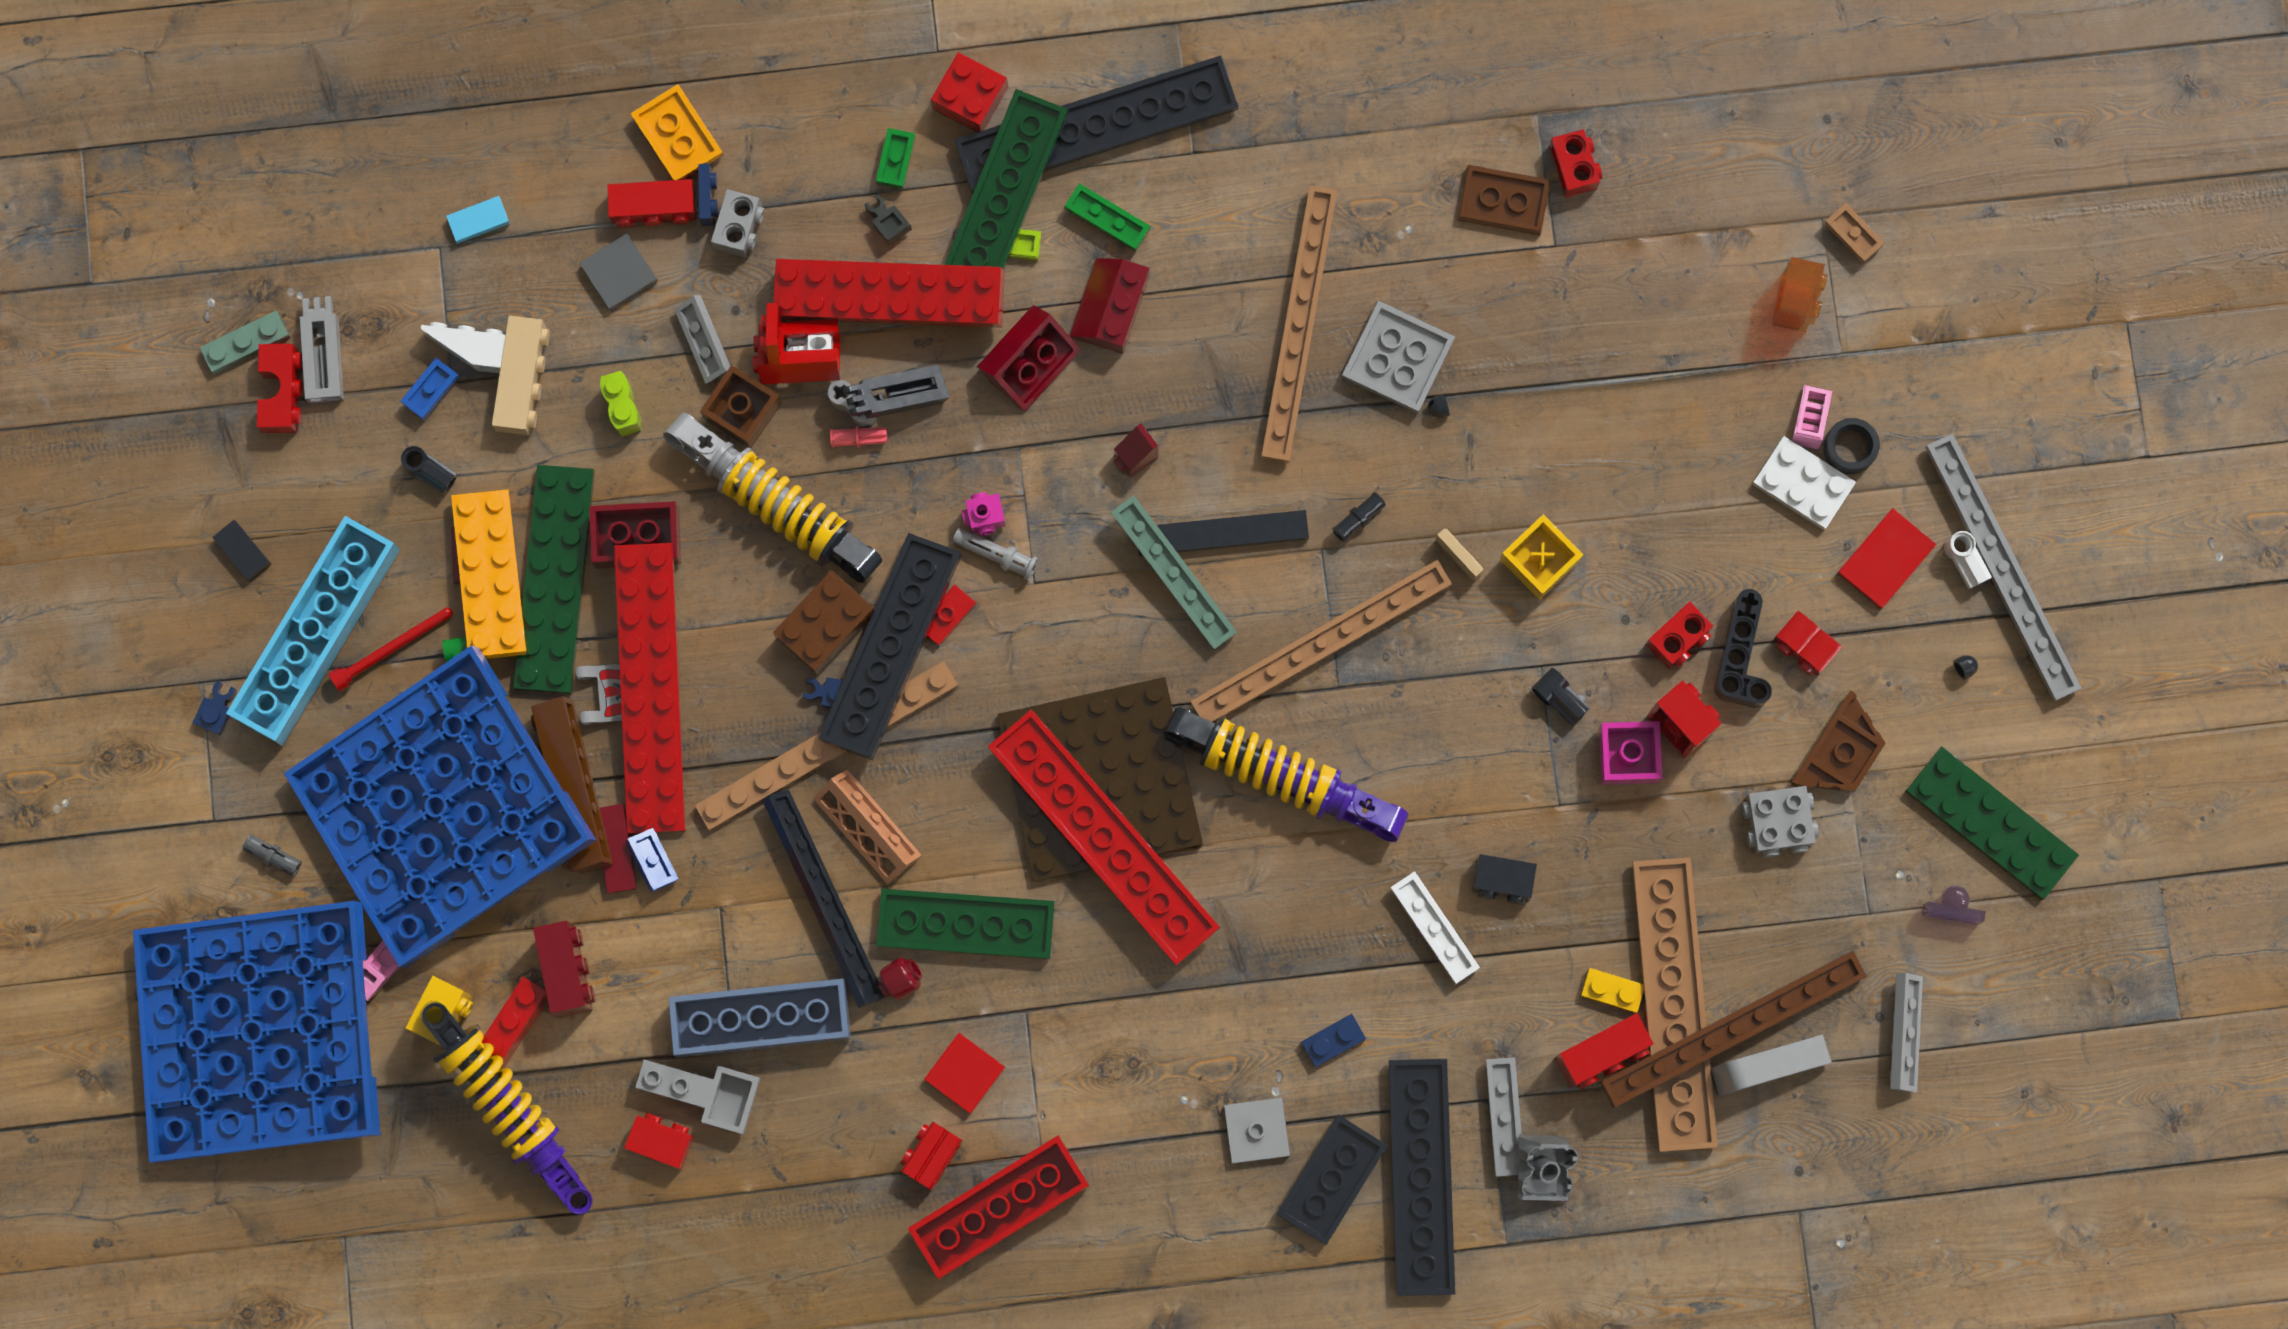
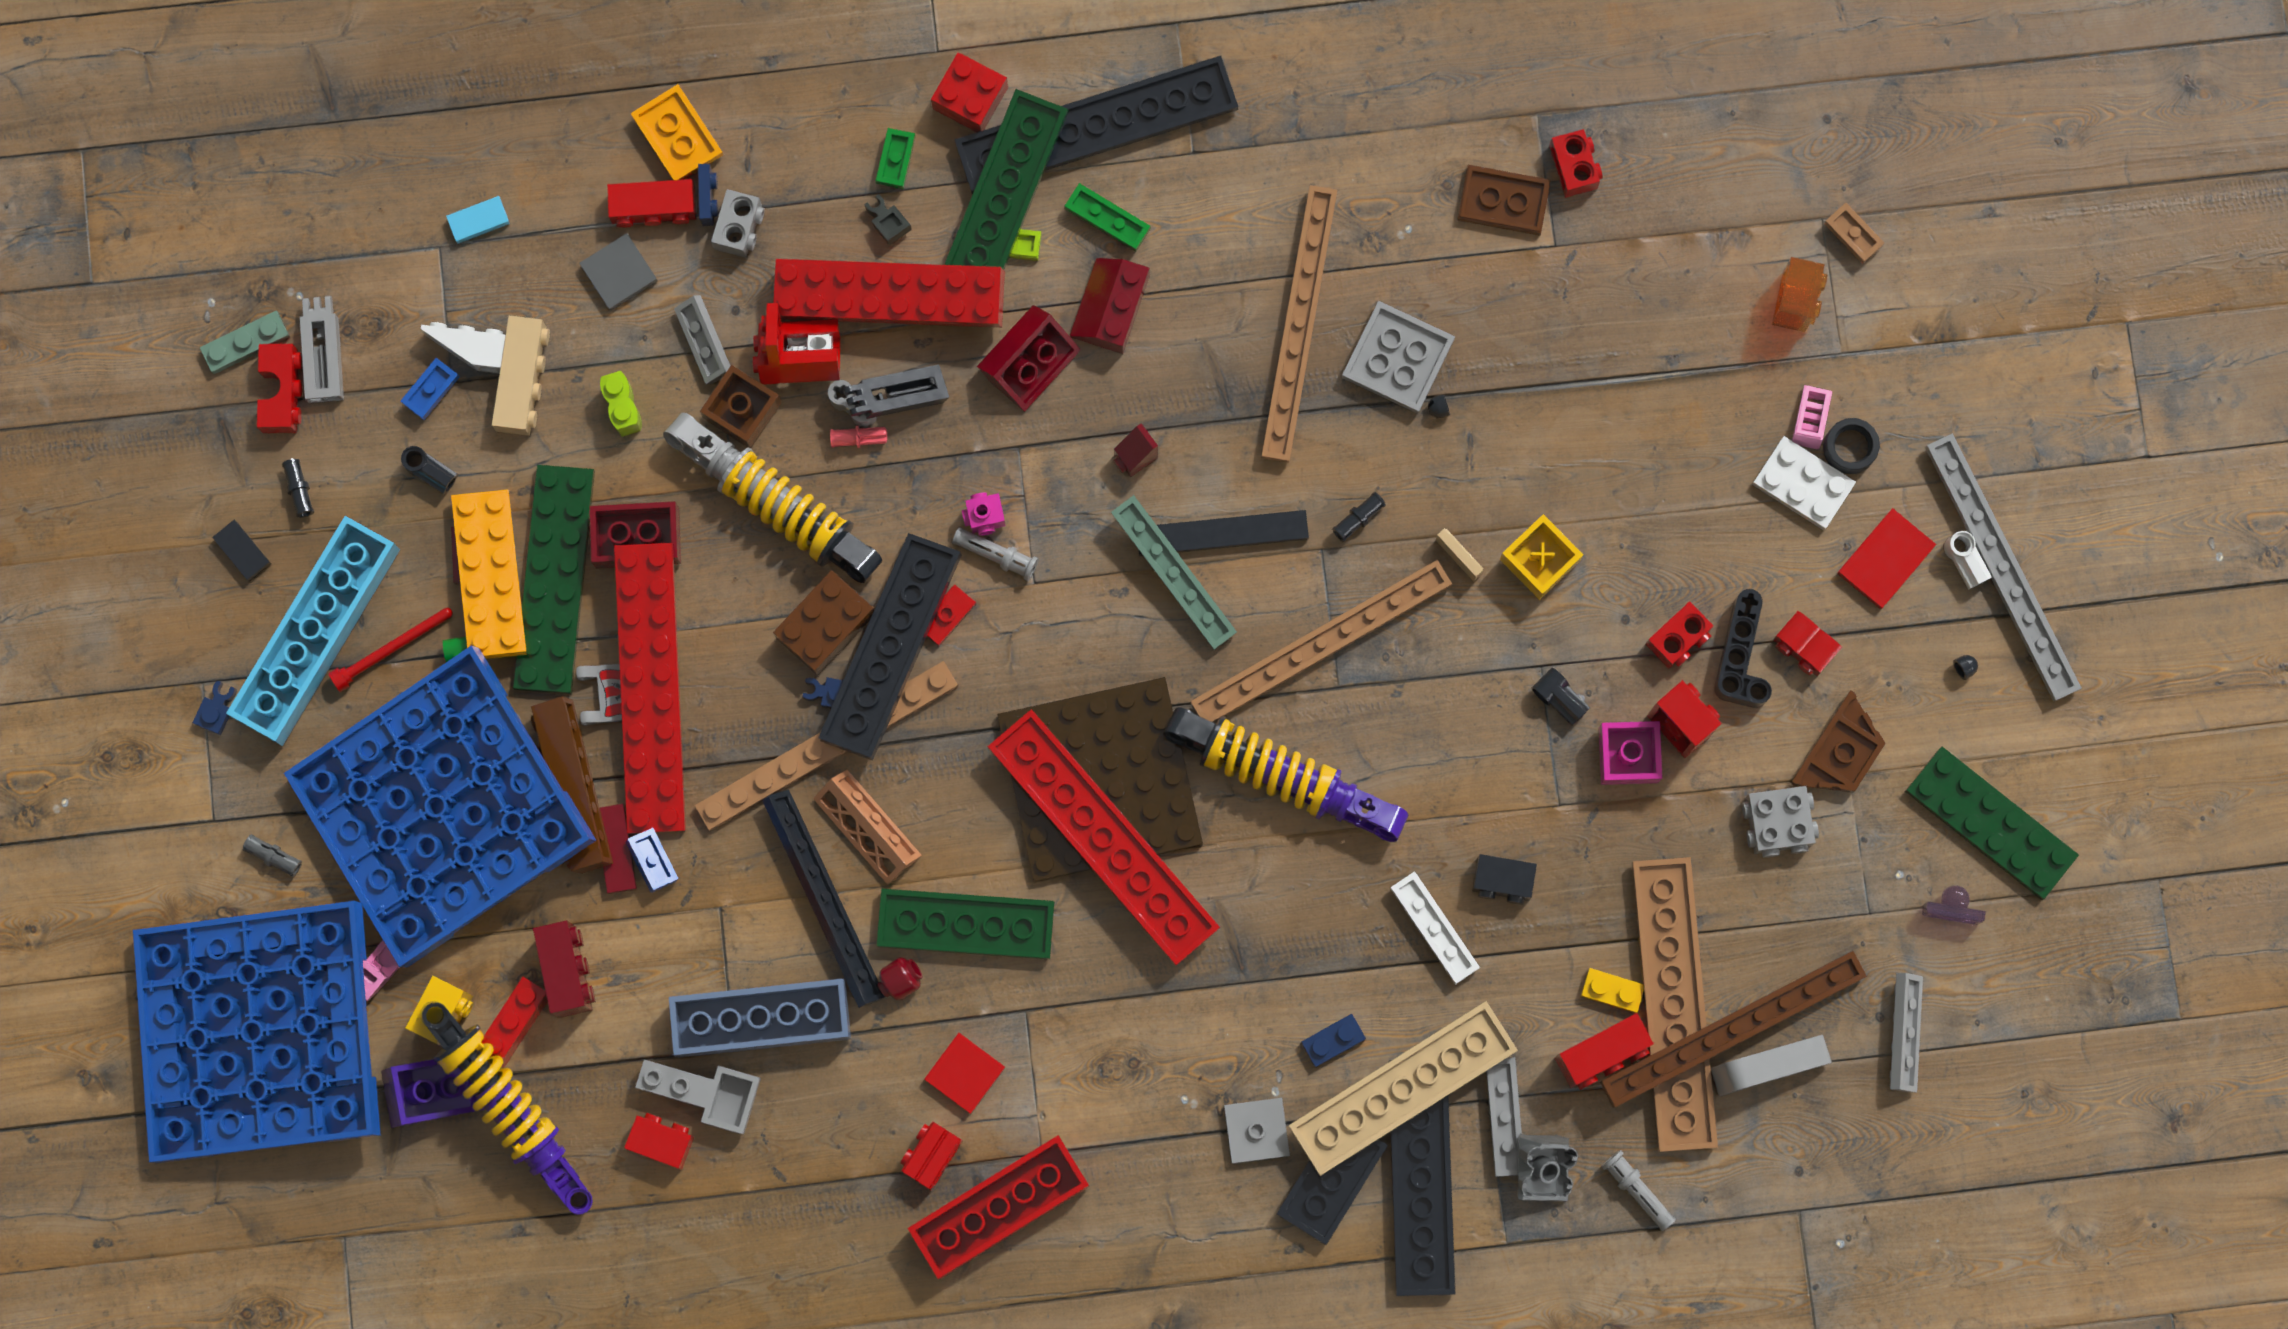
none -> black pin [282,459,314,518]
none -> dark purple slope [381,1060,485,1128]
none -> tan plate [1289,1001,1518,1176]
none -> light grey pin [1601,1150,1676,1231]

